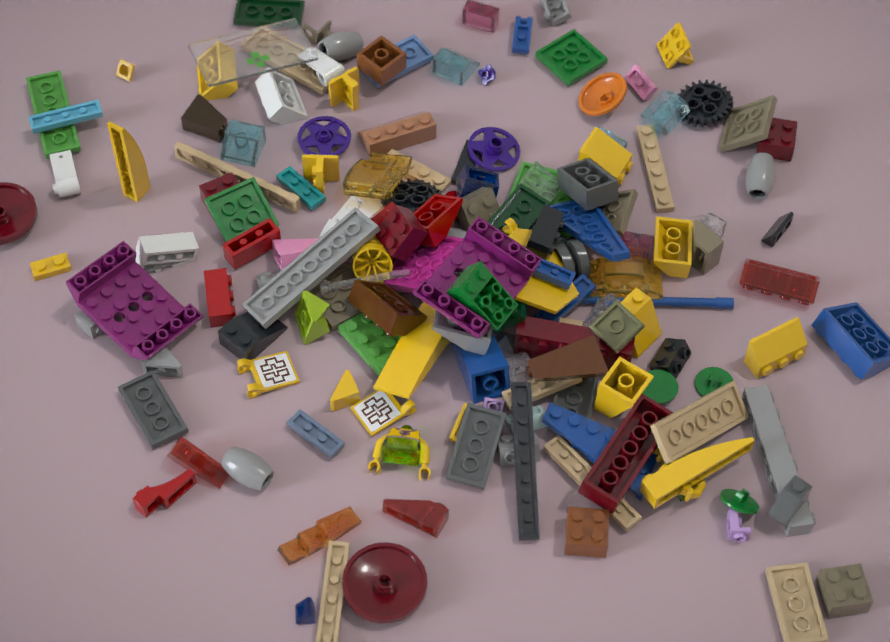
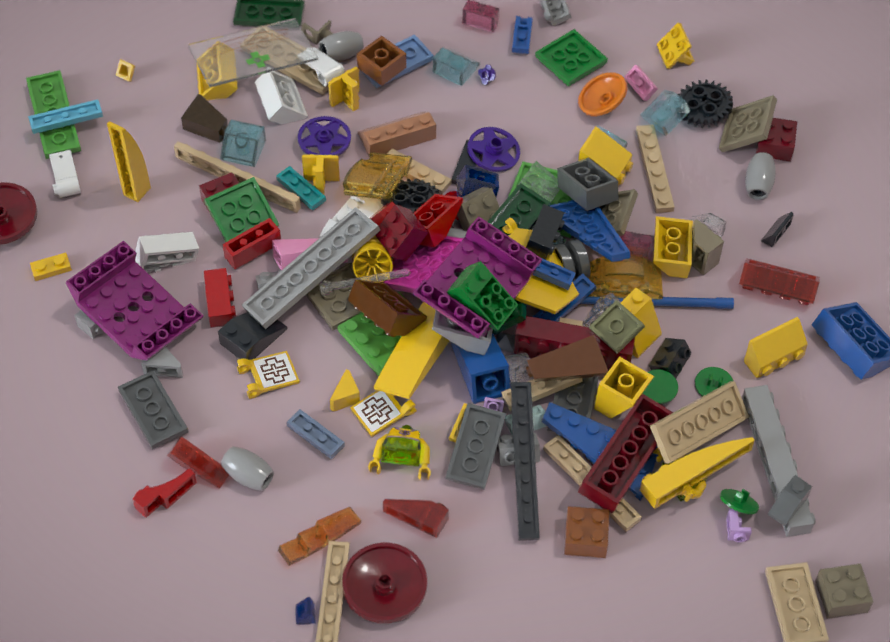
lime slope [294,290,330,345] -> none

